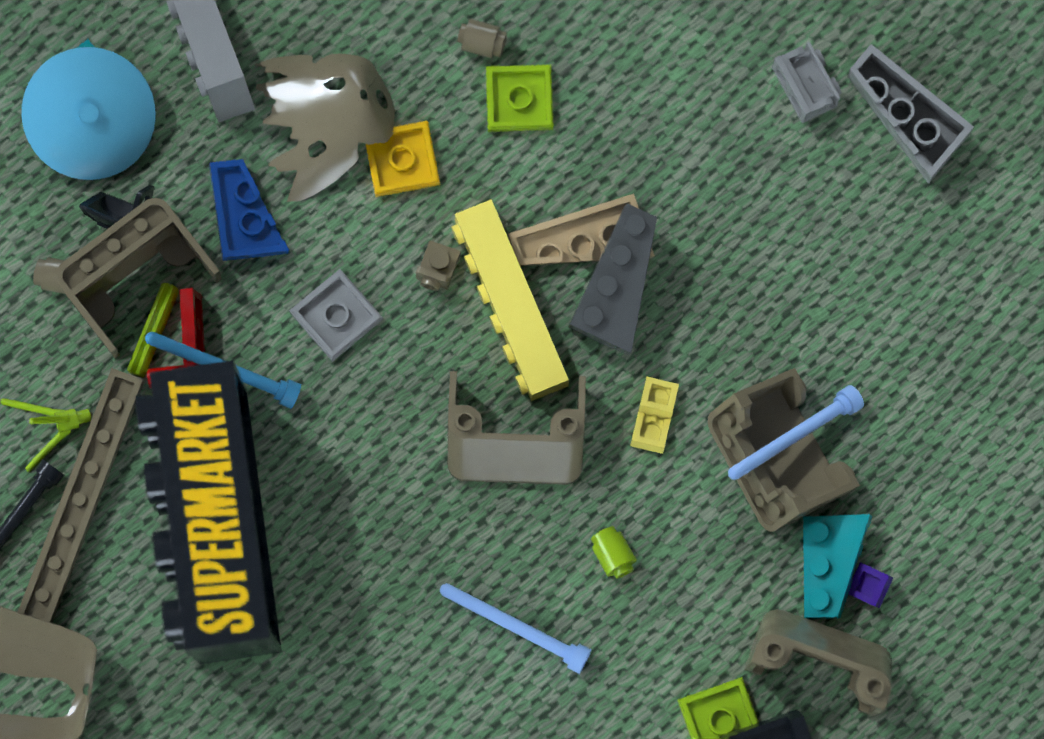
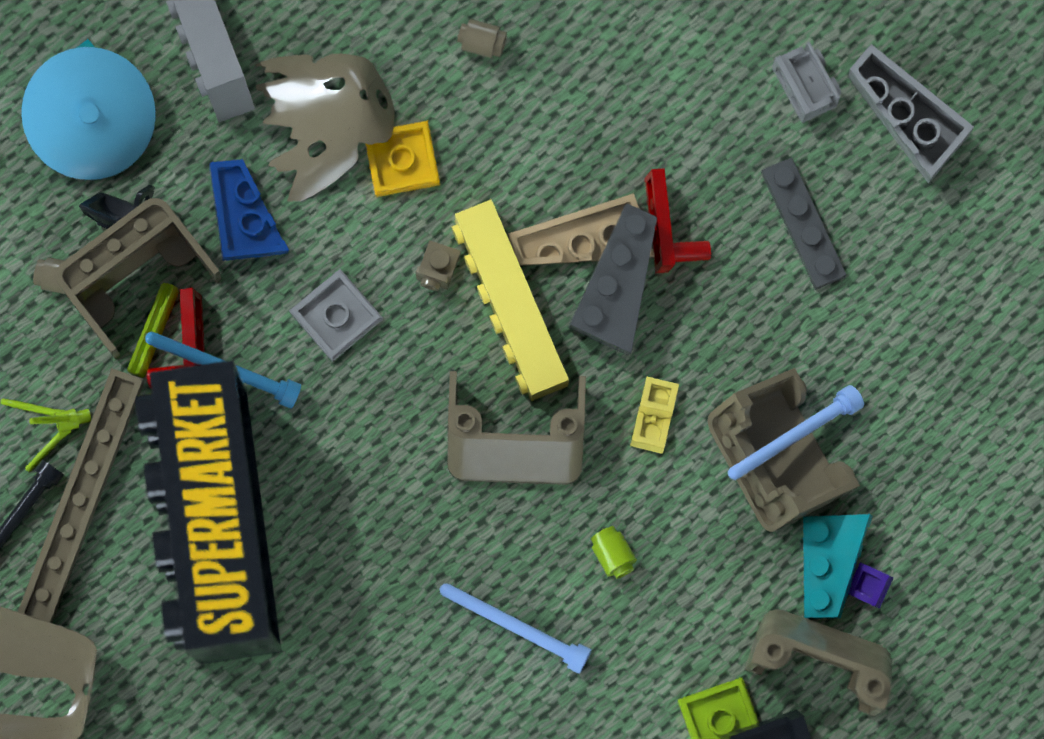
lime tile [486,65,553,132] -> none
none -> red piece [645,168,711,274]
none -> dark grey plate [761,157,846,290]

